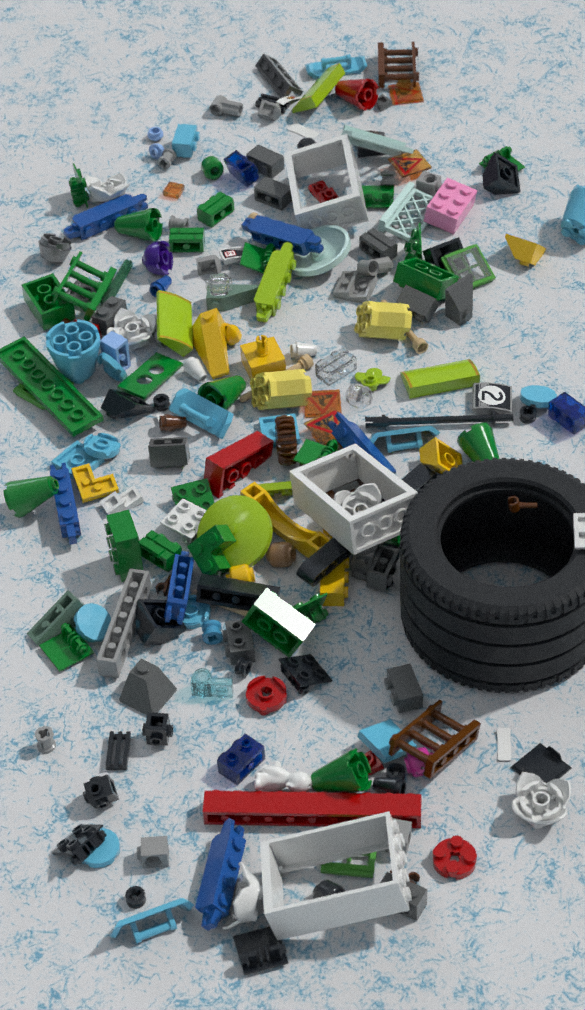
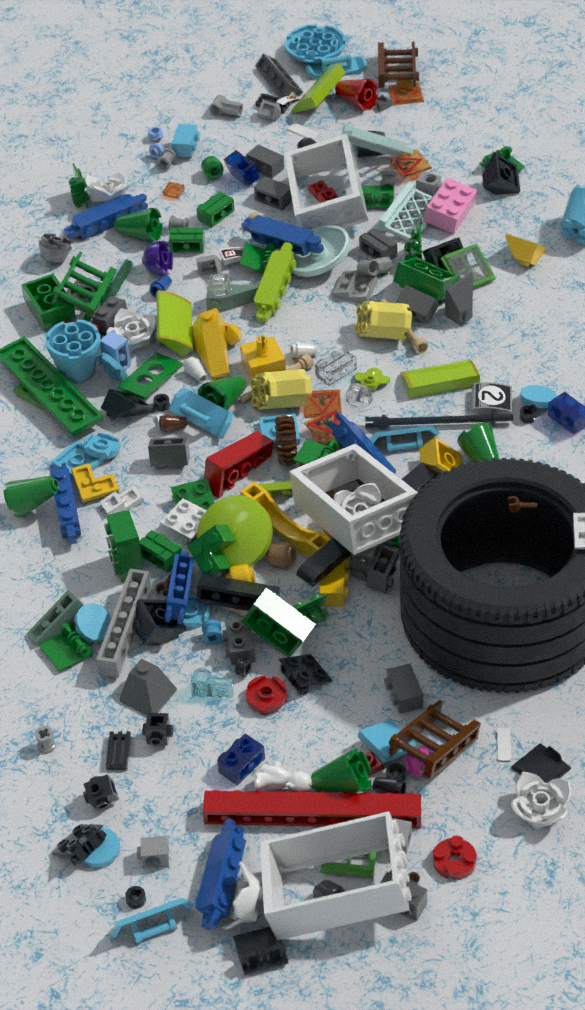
none -> medium azure brick [285,24,346,64]

